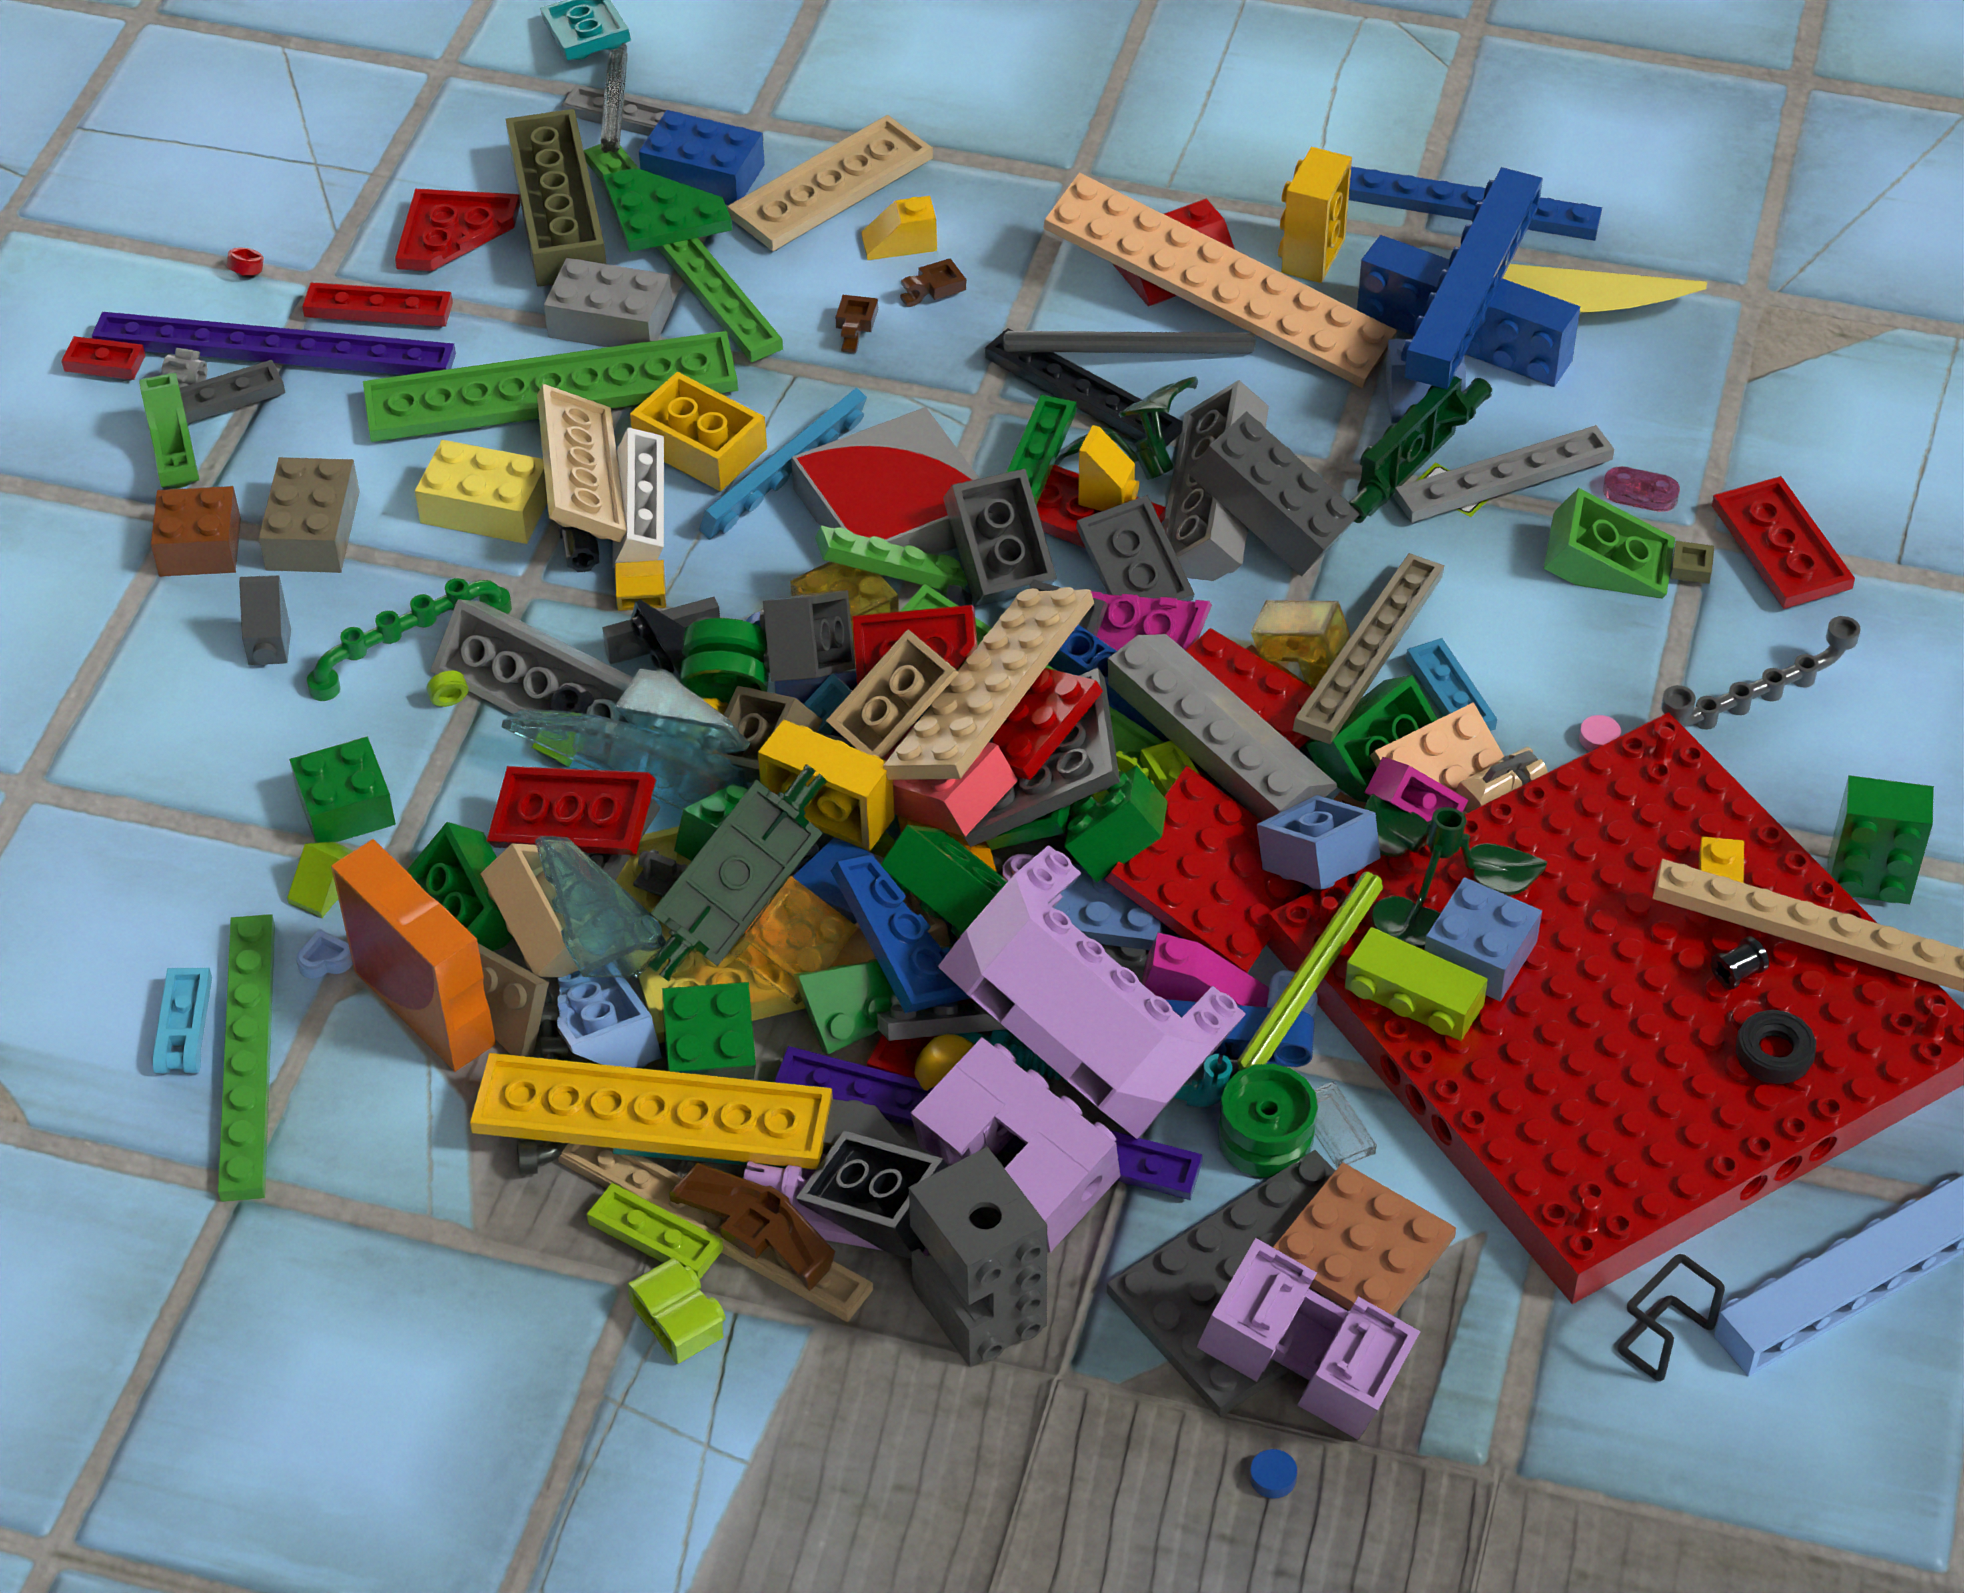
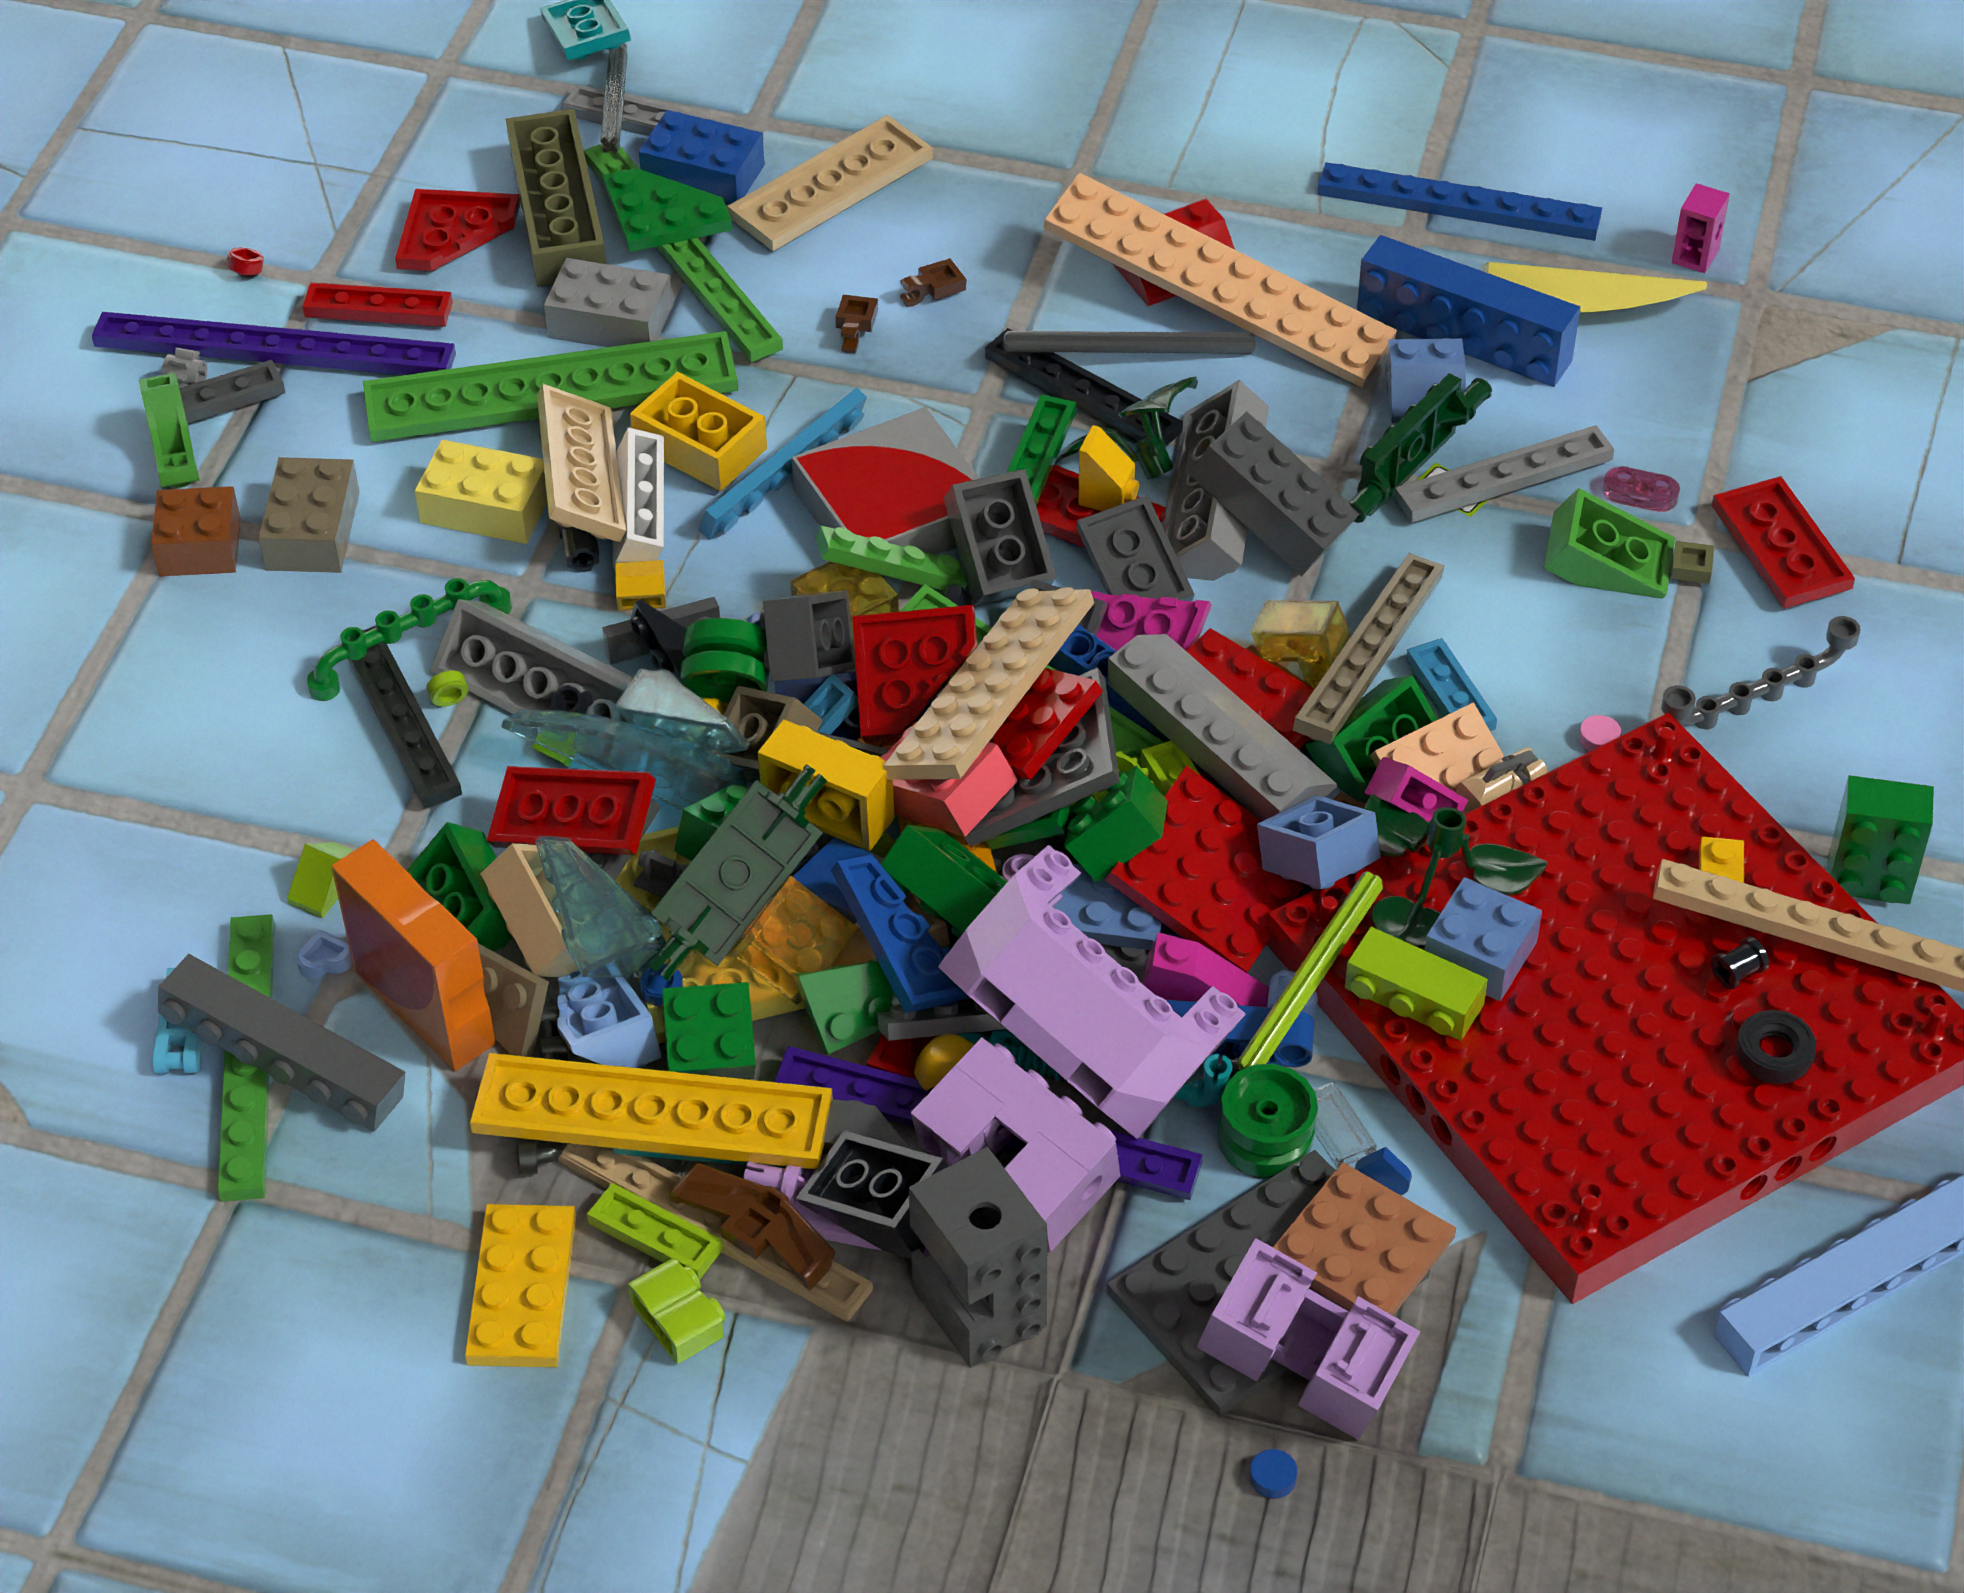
red plate [61,336,146,380] -> none
dark grey slope [239,575,291,665] -> none
green brick [289,736,396,843] -> none
tan slope [826,629,959,758] -> none
yellow slope [861,196,937,260] -> none
yellow brick [1278,146,1352,283] -> none
blue brick [1401,167,1543,389] -> none
black piece [1617,1254,1725,1381] -> none
none -> dark grey brick [158,954,406,1132]
none -> pearl dark grey plate [340,626,462,808]
none -> yellow plate [465,1204,576,1368]
none -> blue tile [640,964,683,1007]
none -> blue tile [1354,1147,1412,1195]
none -> dark pink brick [1672,183,1730,273]

